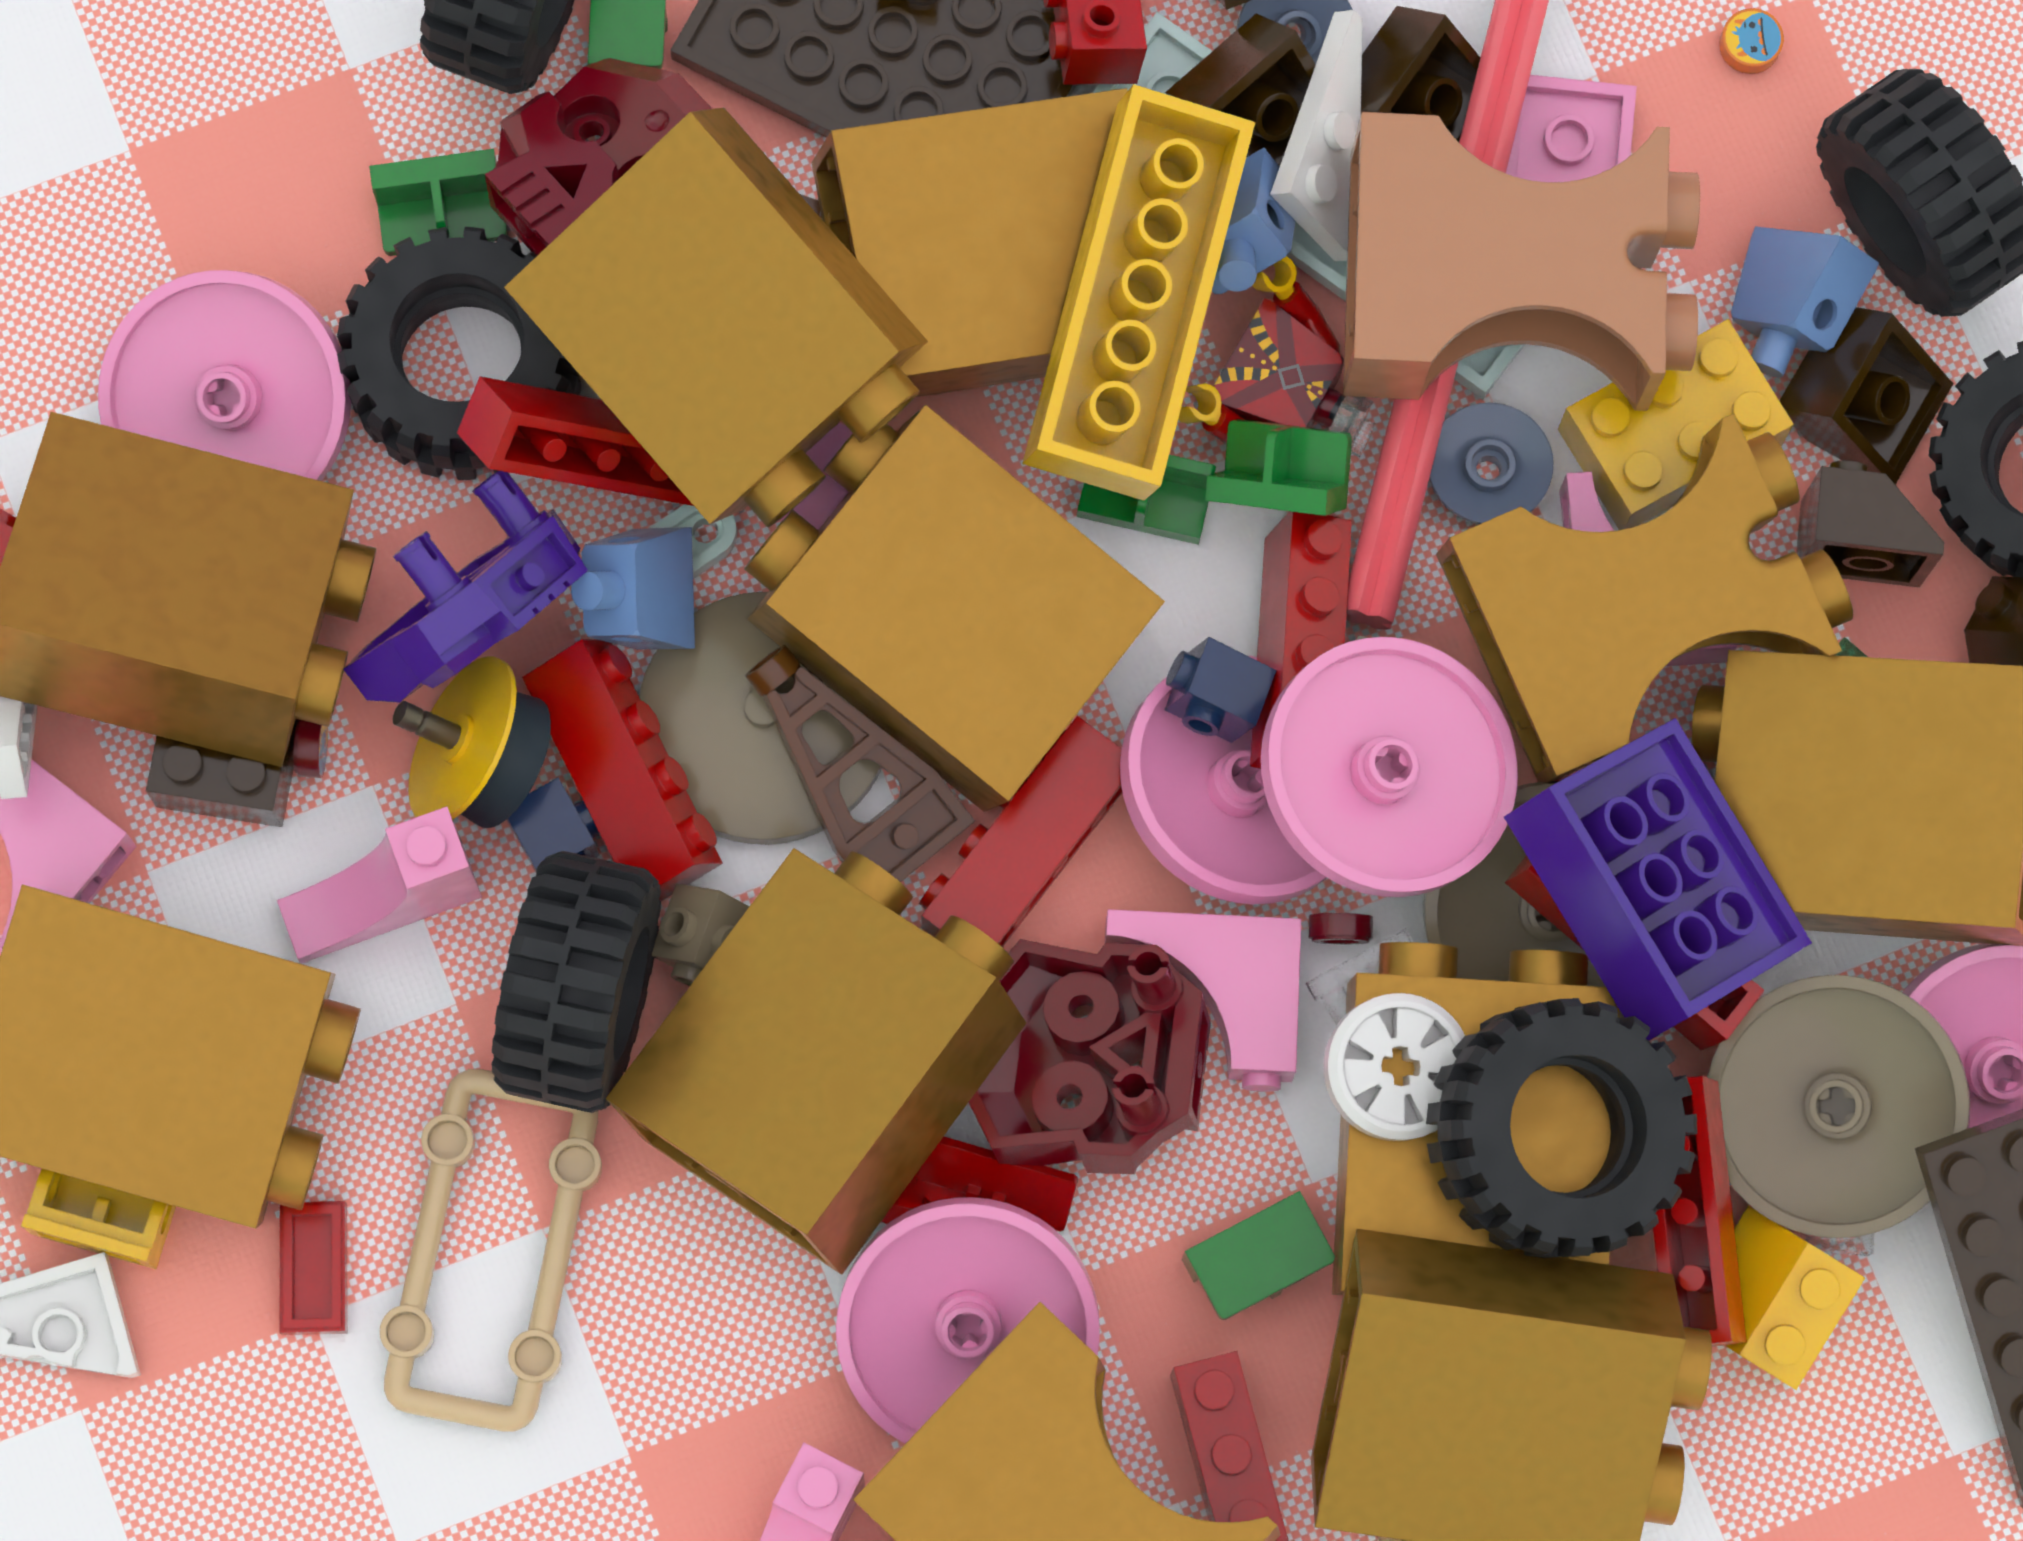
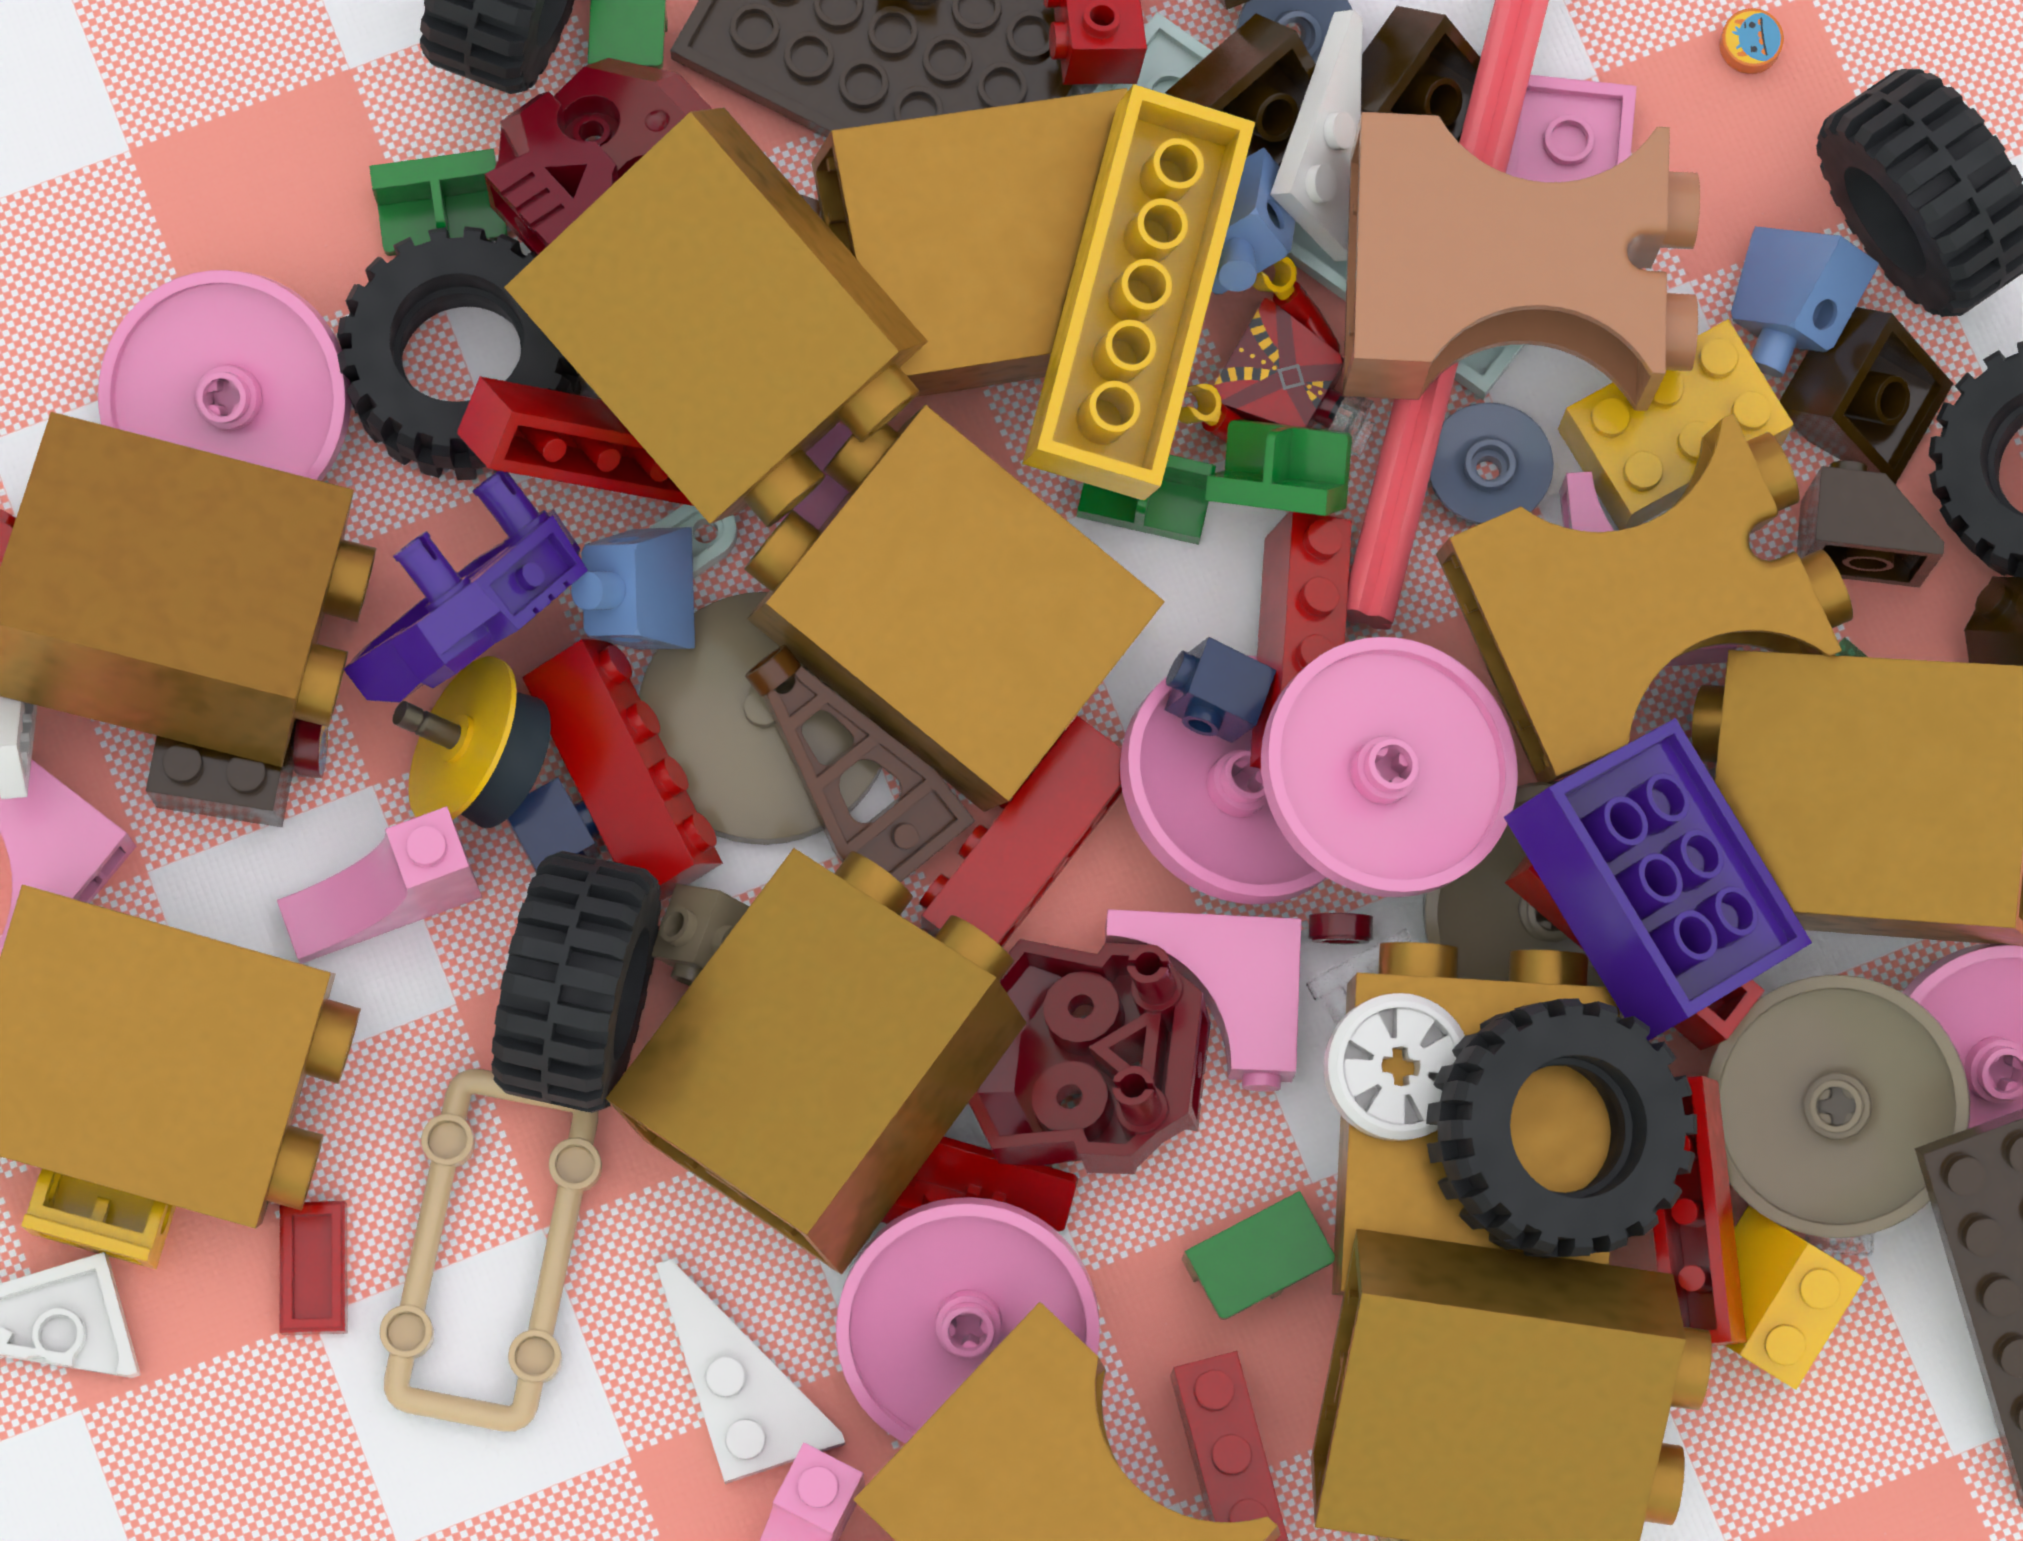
none -> white wing [655,1259,845,1484]

